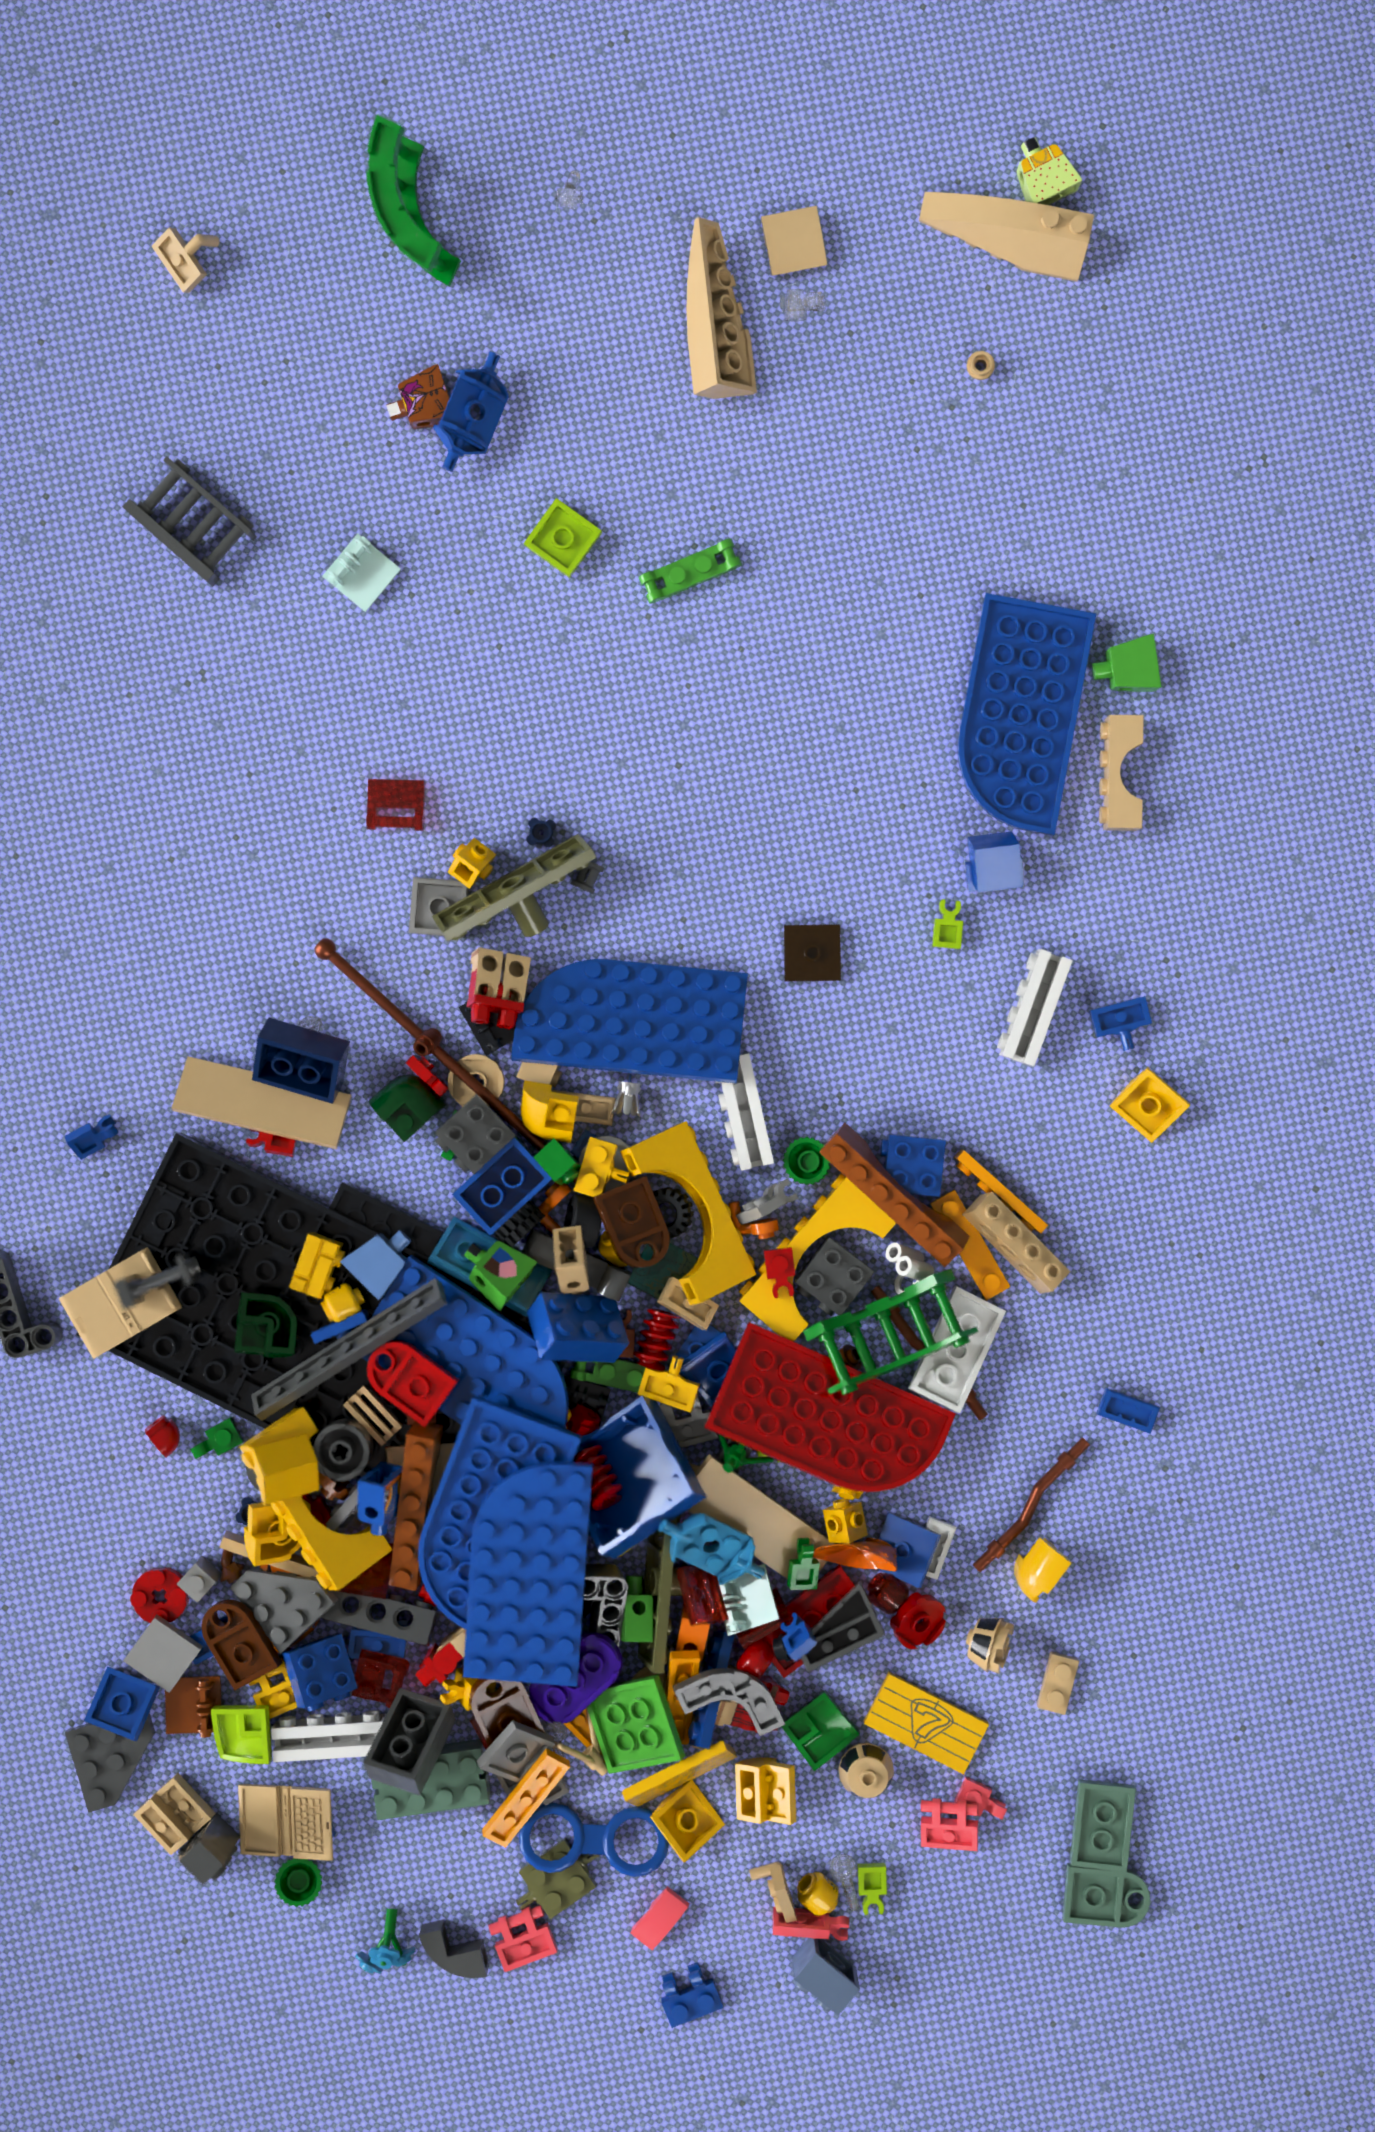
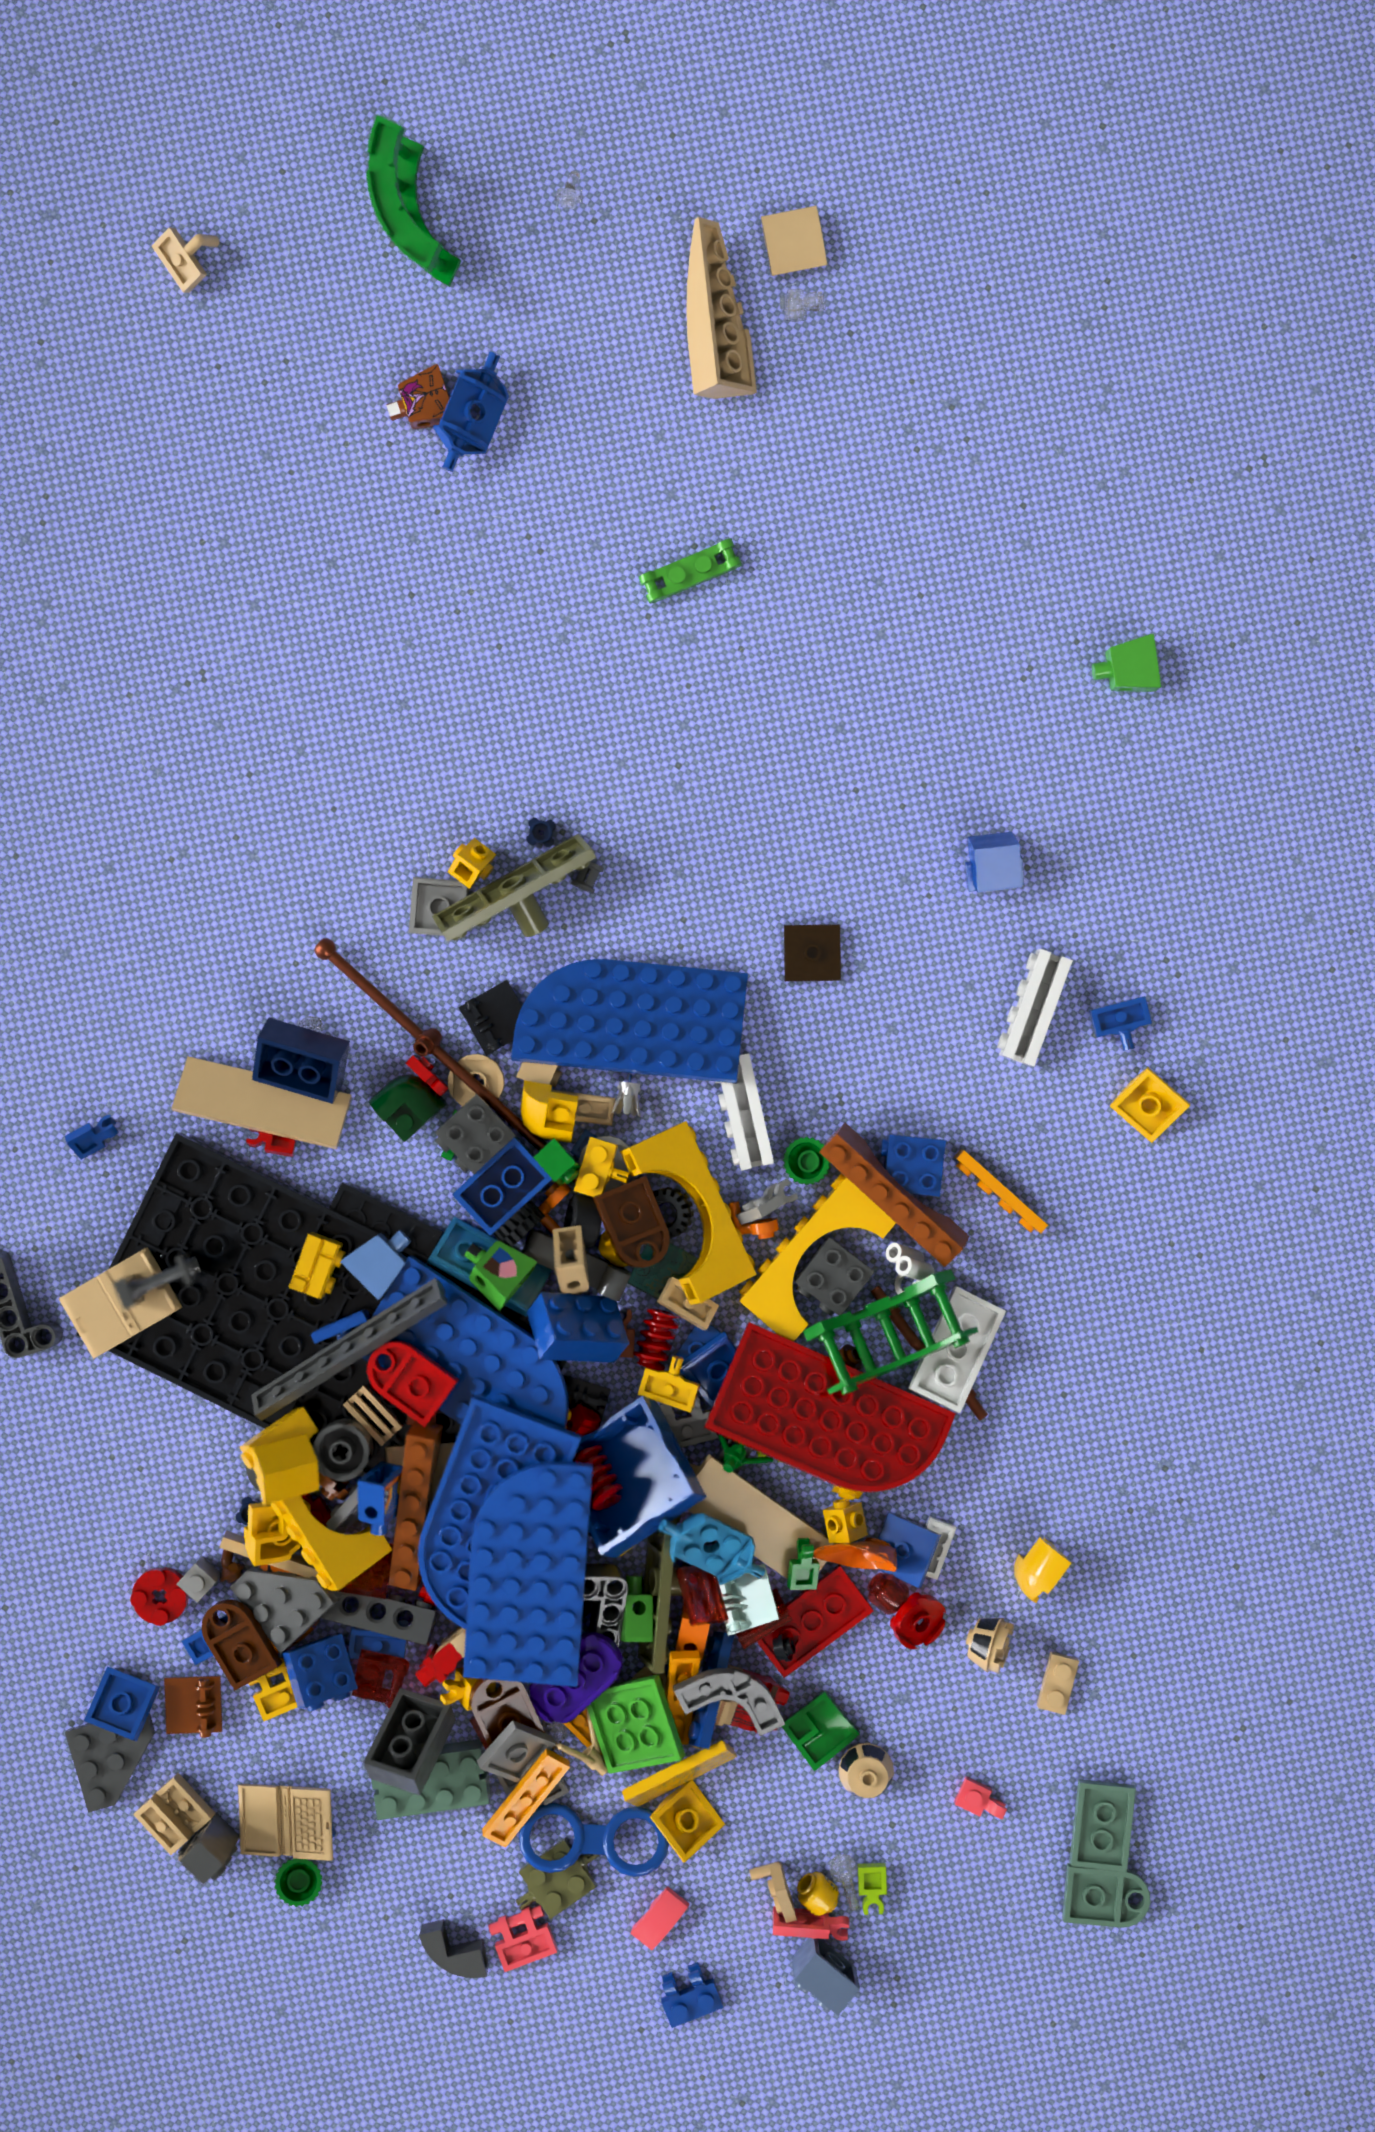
dark grey fence [122,456,257,587] -> none
light grey tile [123,1615,203,1693] -> none
red piece [145,1415,180,1458] -> none
green plate [190,1417,244,1459] -> none
lime plate [211,1705,272,1764] -> none
dark green brick [234,1292,297,1357] -> none
white brick [271,1710,387,1762] -> none
yellow head [321,1283,365,1323] -> none
light aqua hinge [322,533,401,612] -> none
dark azure plant [355,1909,416,1974] -> none
clear red plate [366,779,425,831] -> none
hips [467,947,531,1029] -> none
lime plate [523,498,602,579] -> none
bright green plate [569,1358,669,1393] -> none
yellow brick [735,1757,797,1825] -> none
red piece [736,1640,774,1679] -> none
red plate [764,1247,796,1298] -> none
blue plate [781,1612,817,1662] -> none
dark grey wedge [801,1580,885,1672] -> none
yellow tile [863,1672,989,1775] -> none
tan wedge [919,192,1094,282] -> none
coral plate [921,1798,978,1851] -> none
light orange plate [930,1189,1010,1301] -> none
lime plate [932,899,963,949] -> none
blue plate [957,593,1096,836] -> none
tan brick [962,1192,1070,1294] -> none
tan plate [966,351,995,380] -> none
copper bar [973,1437,1090,1573] -> none
yellowish green torso [1017,137,1082,205] -> none
blue plate [1096,1387,1160,1434] -> none
tan arch [1099,715,1144,831] -> none

